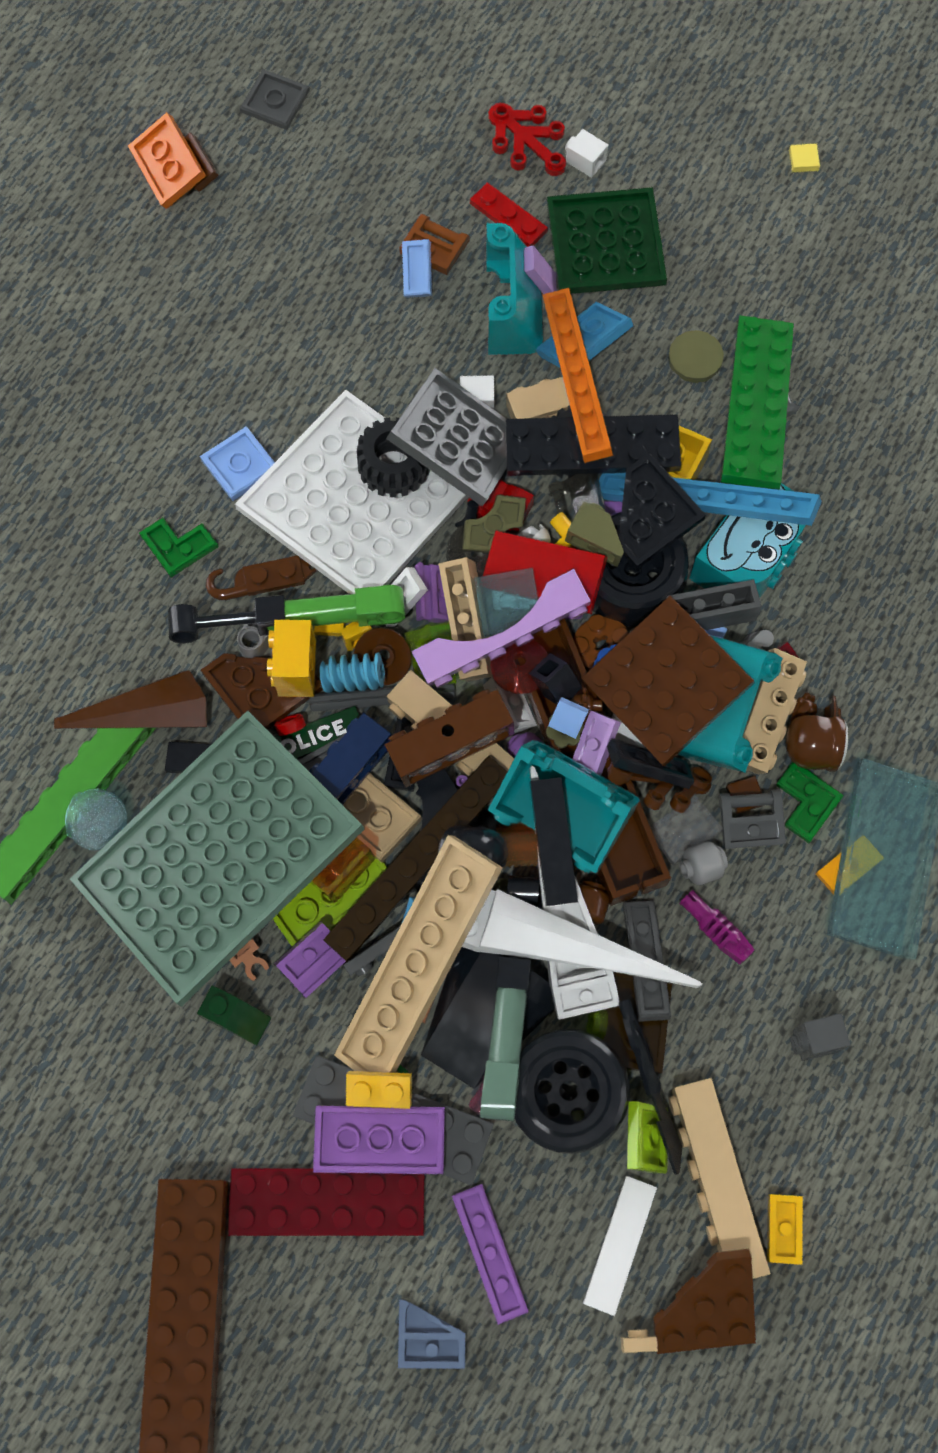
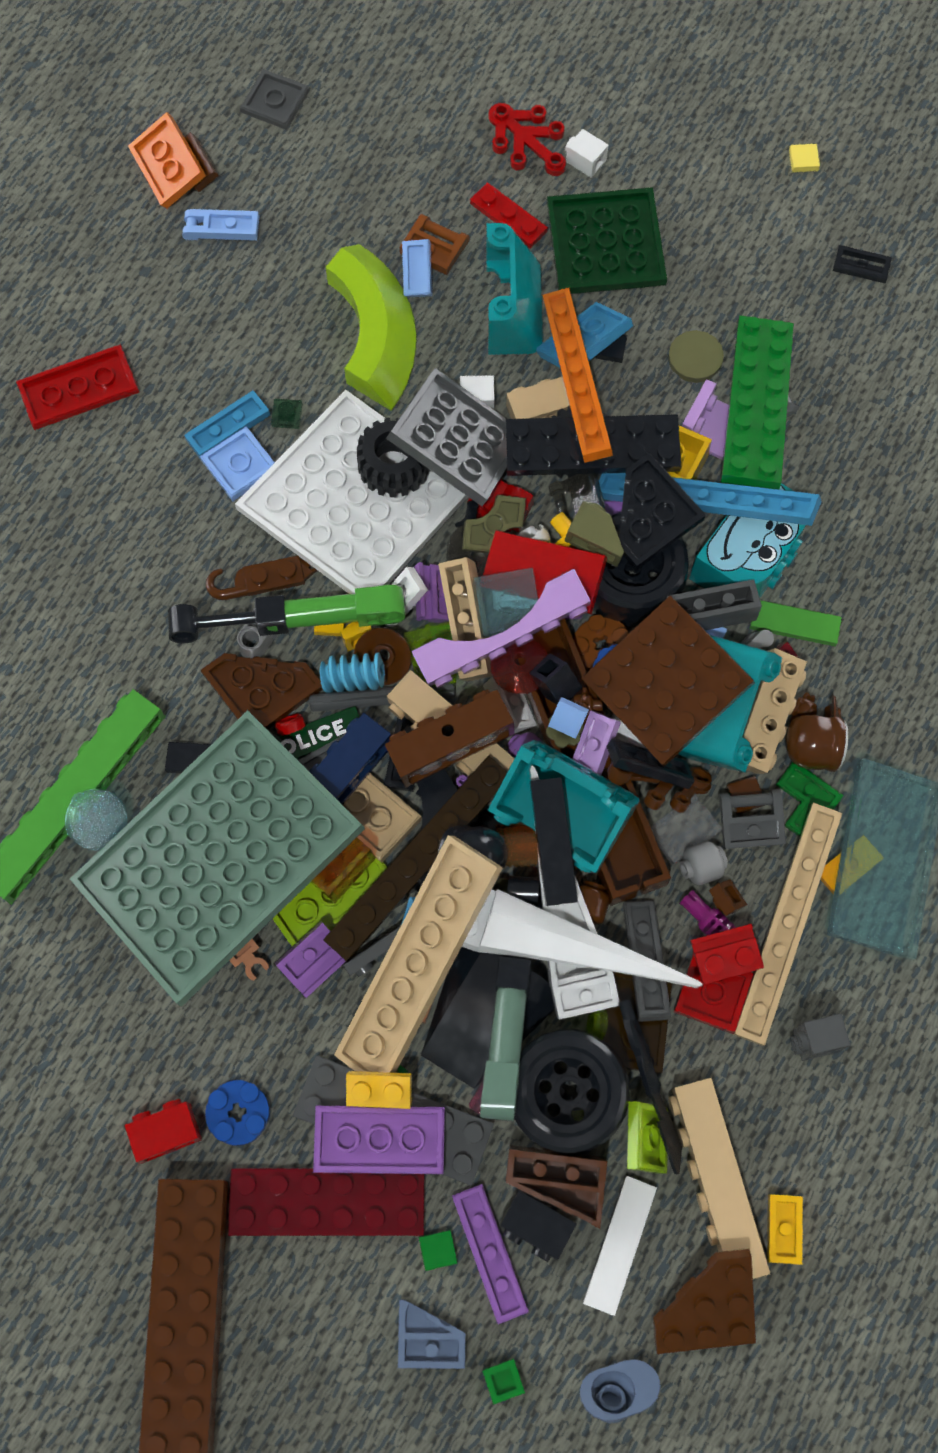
reddish brown wedge [54,671,207,729] -> none
green tile [139,518,219,578] -> none
dark green slope [197,985,272,1046] -> none
yellow brick [267,620,316,697] -> none
lavender tile [524,245,557,294] -> none
tan plate [621,1329,658,1353] -> none
none -> red tile [16,344,140,430]
none -> red brick [124,1099,202,1164]
none -> light blue plate [182,209,259,240]
none -> dark azure plate [184,390,270,459]
none -> blue plate [205,1080,270,1146]
none -> clear green plate [271,398,303,429]
none -> lime brick [325,244,416,411]
none -> green tile [419,1230,458,1271]
none -> green plate [482,1358,525,1405]
none -> black brick [500,1190,577,1262]
none -> reddish brown wedge [506,1145,607,1229]
none -> sand blue piece [580,1359,661,1423]
none -> black tile [595,335,627,363]
none -> red plate [674,953,754,1034]
none -> lavender bracket [682,379,729,460]
none -> red plate [690,924,764,985]
none -> reddish brown plate [709,879,747,916]
none -> tan plate [733,803,843,1046]
none -> bright green tile [749,600,842,647]
none -> black tile [832,245,892,283]

